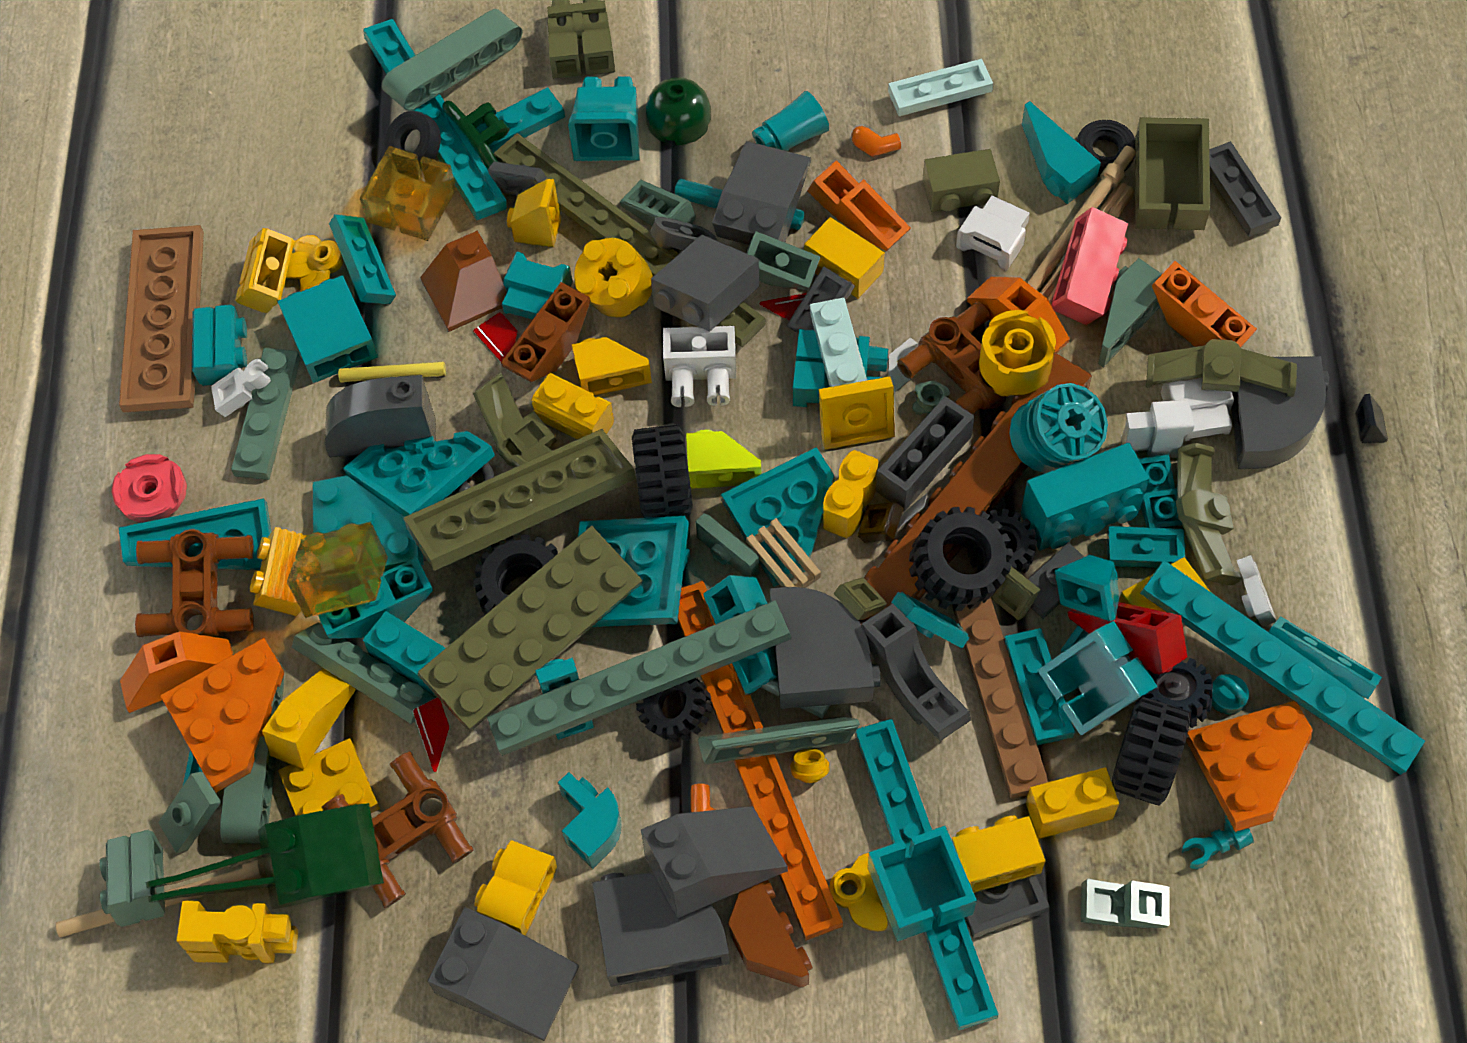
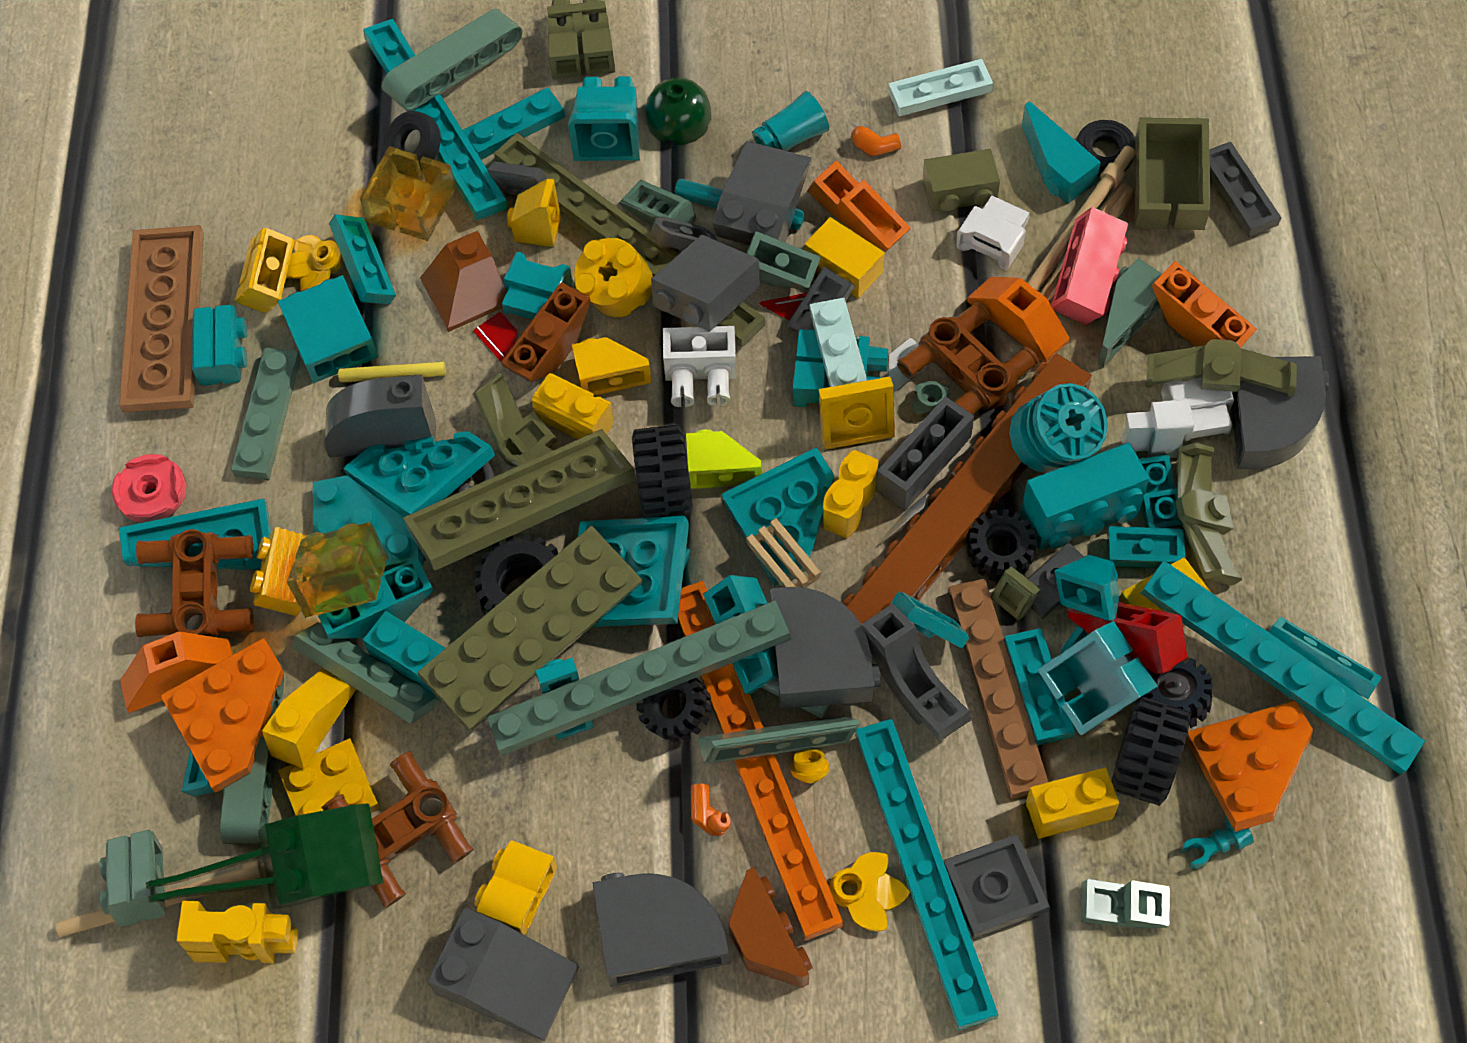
sand green plate [158,772,221,853] -> none
white plate [211,358,271,417] -> none
red sticker [413,697,449,772] -> none
dark green piece [442,101,510,170] -> none
teal brick [558,772,622,869] -> none
dark grey slope [641,806,788,918] -> none
sand green plate [695,513,760,578] -> none
olive tile [833,577,887,621] -> none
dark brown tile [858,502,903,543] -> none
teal piece [867,826,977,942] -> none
black tyre [909,507,1013,611] -> none
yellow brick [952,815,1045,892] -> none
yellow brick [979,310,1056,396] -> none
teal tile [1212,674,1249,715] -> none
white plate [1237,555,1277,627] -> none
black slope [1355,394,1388,443] -> none

